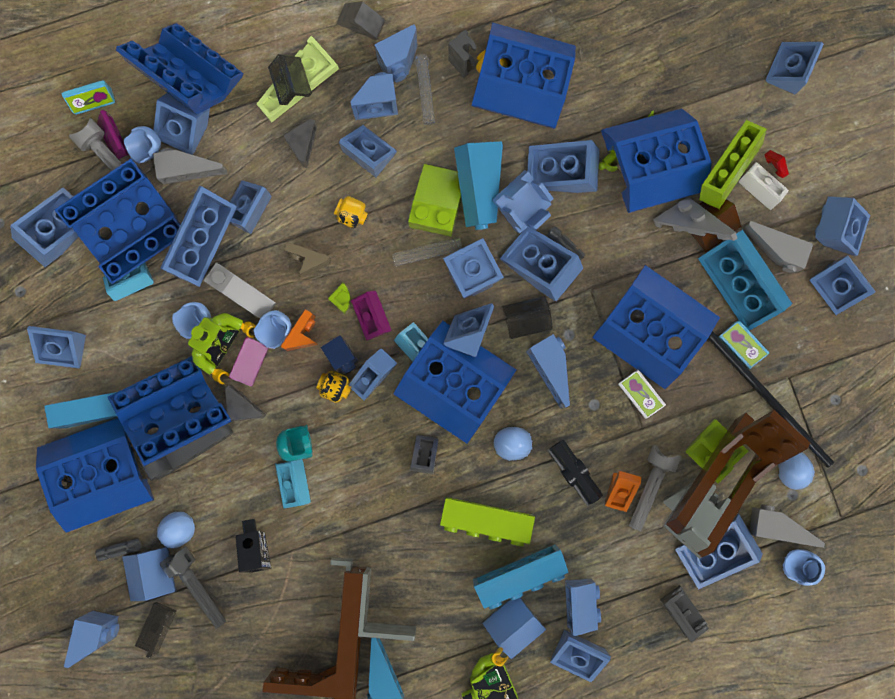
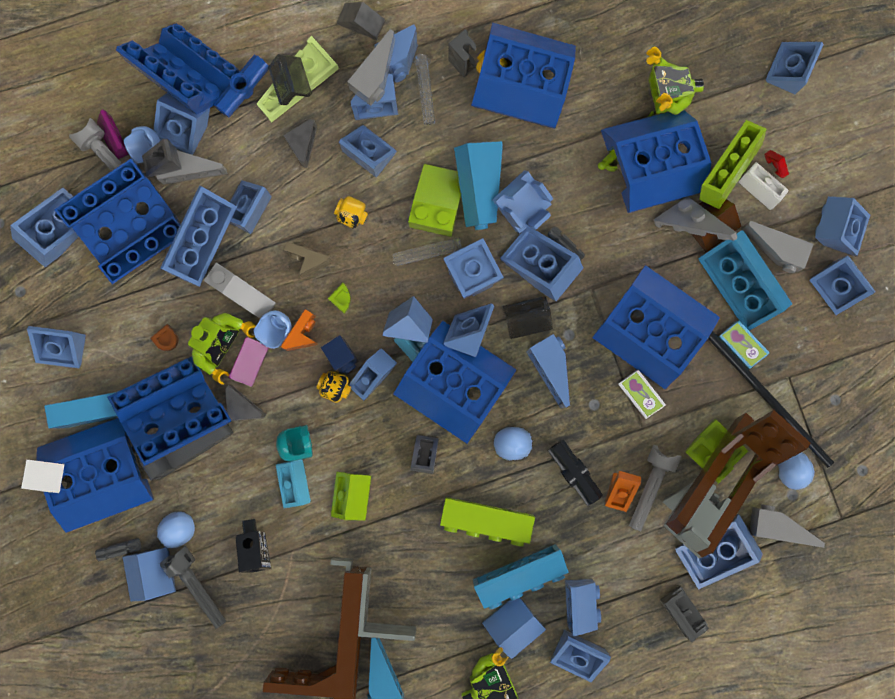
slope [61,80,115,115] -> none
medium blue slope [64,611,119,668] -> none
medium azure slope [103,263,154,301] -> none
clear smoke panel [135,602,177,659] -> none
light blue hair [172,302,211,339] -> none
magenta slope [351,291,391,341] -> none
medium blue slope [527,140,600,193] -> none
light blue hair [782,549,825,586] -> none
none -> white sticker [21,460,64,493]
none -> flat silver slope [142,139,181,177]
none -> dark orange tile [150,324,179,351]
none -> blue piece [213,54,270,118]
none -> lime panel [331,472,371,521]
none -> light grey slope [347,29,395,106]
none -> medium blue slope [383,296,433,343]
none -> torso [646,47,704,115]

